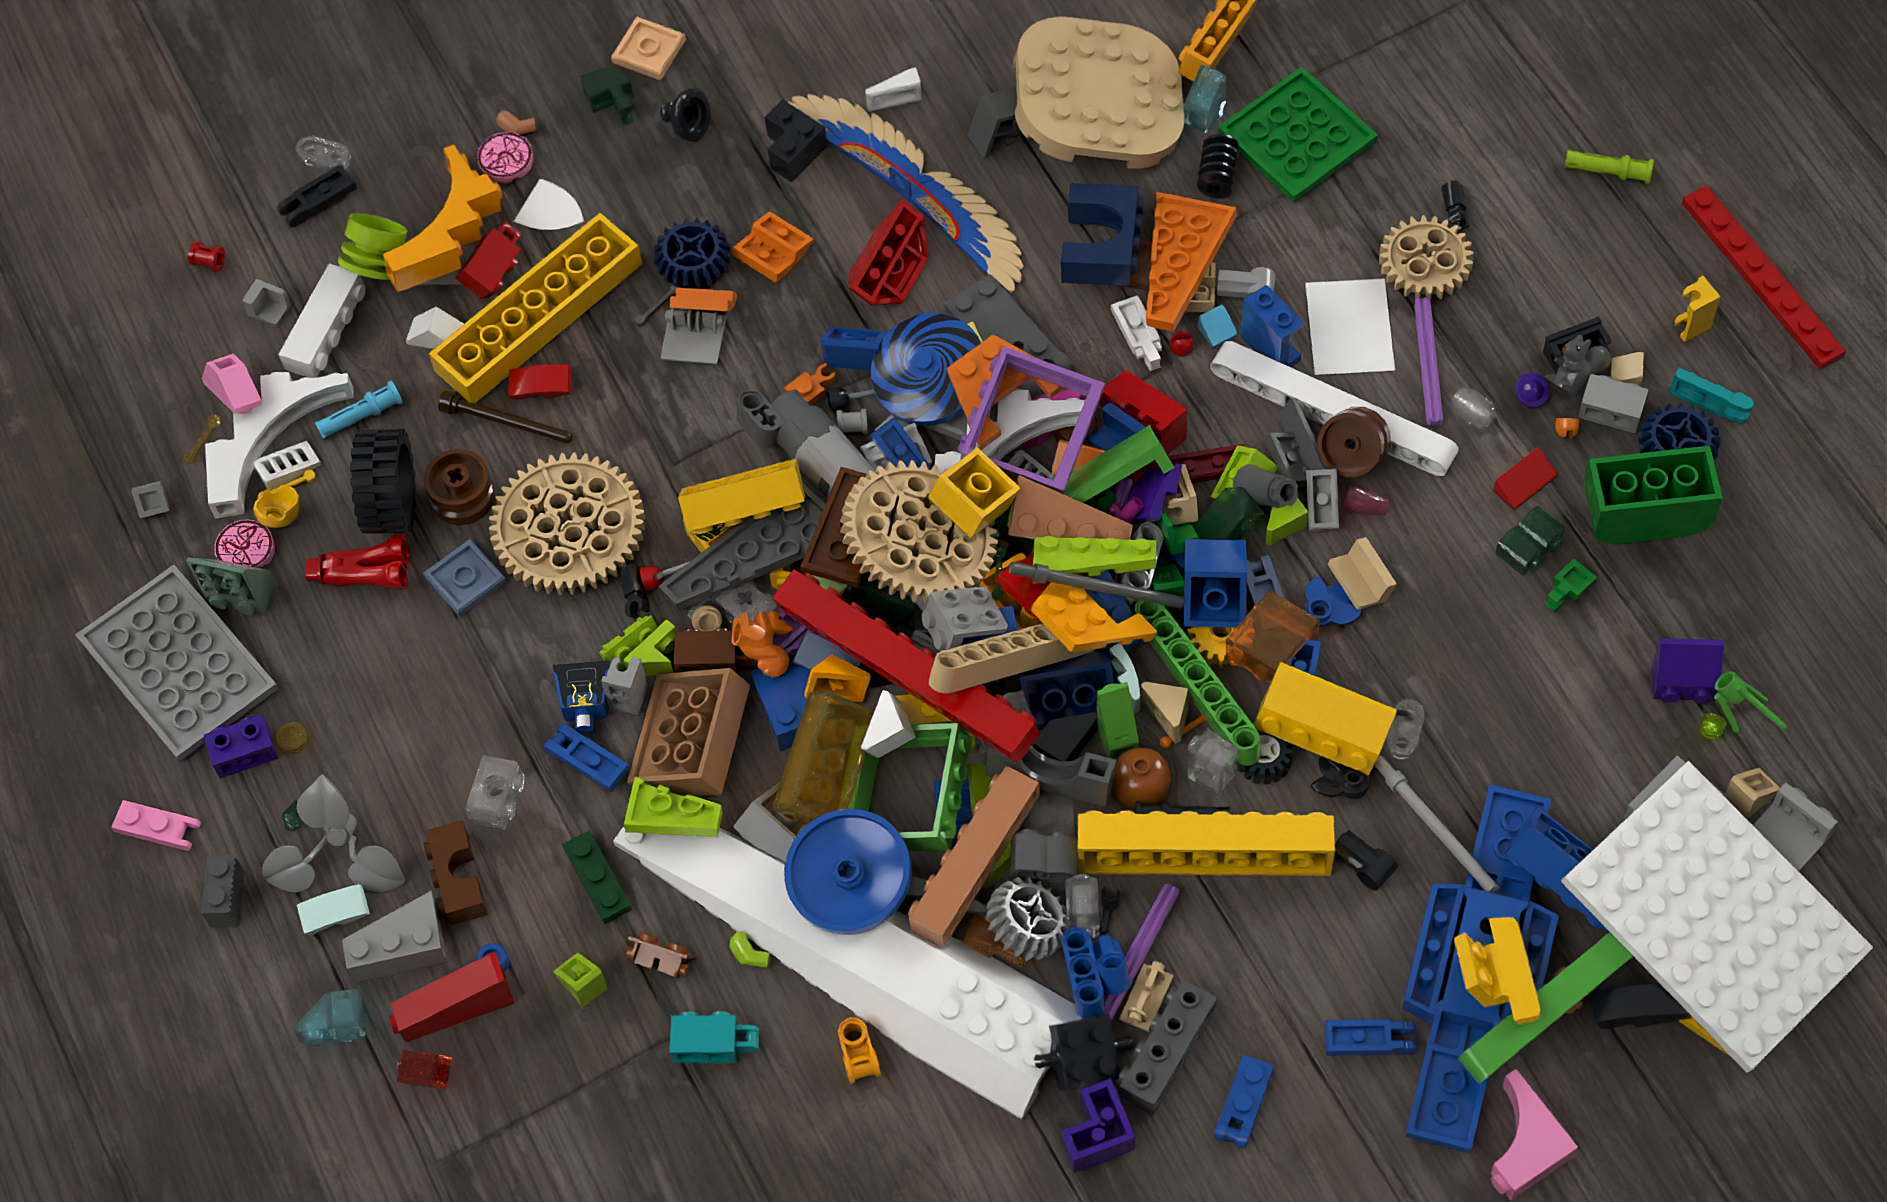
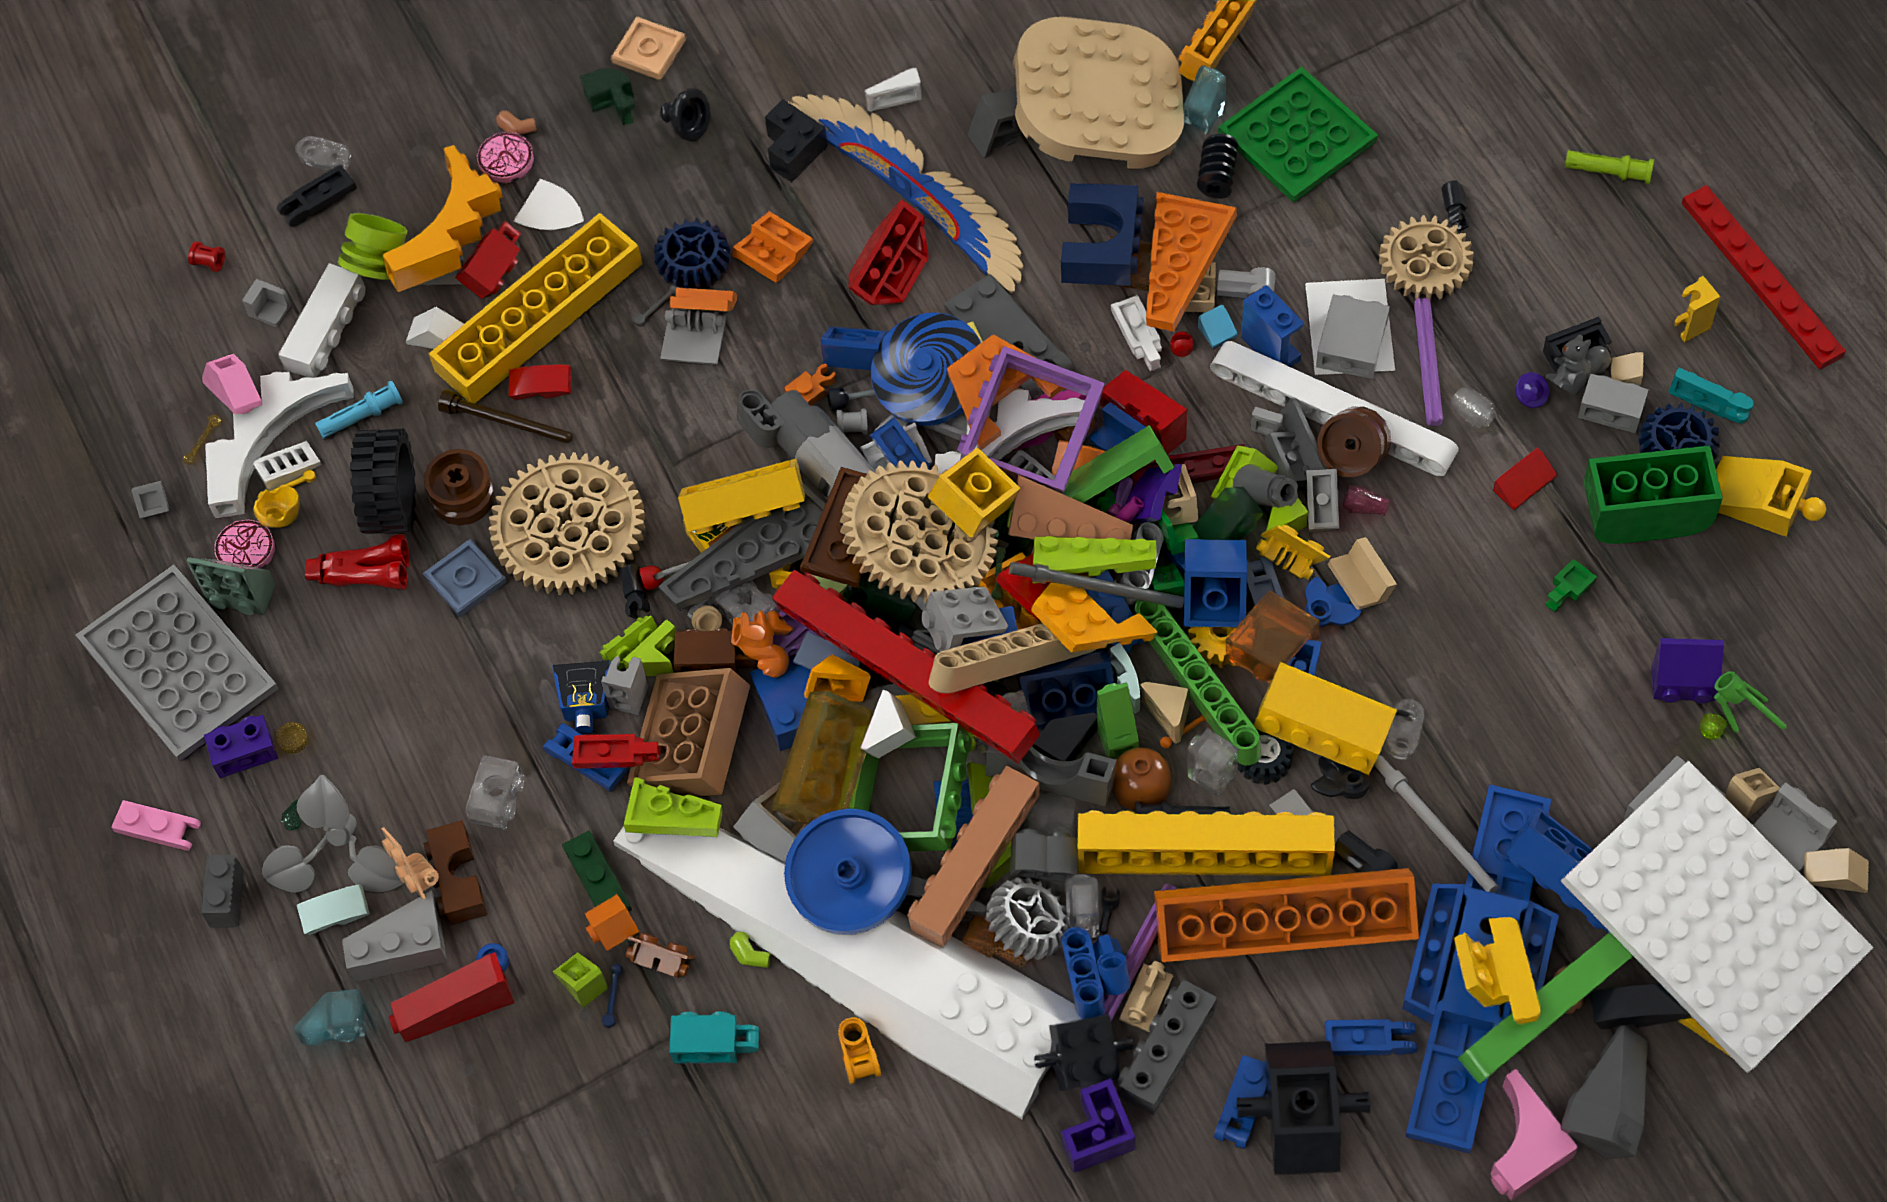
clear red brick [397,1050,452,1090] -> none
clear green brick [1496,505,1565,576] -> none
orange hinge [1555,418,1580,439] -> none
none -> light nougat hinge [381,827,439,900]
none -> red hinge [572,734,660,769]
none -> orange brick [585,894,639,951]
none -> dark blue hinge [602,963,623,1028]
none -> orange brick [1154,868,1419,962]
none -> black slope [1236,1041,1370,1175]
none -> light grey tile [1251,407,1283,435]
none -> yellow hinge [1256,525,1330,580]
none -> light grey tile [1269,789,1313,815]
none -> light grey panel [1316,294,1390,379]
none -> dark grey wedge [1560,1026,1647,1159]
none -> yellow slope [1716,456,1826,537]
none -> tan slope [1804,848,1868,893]

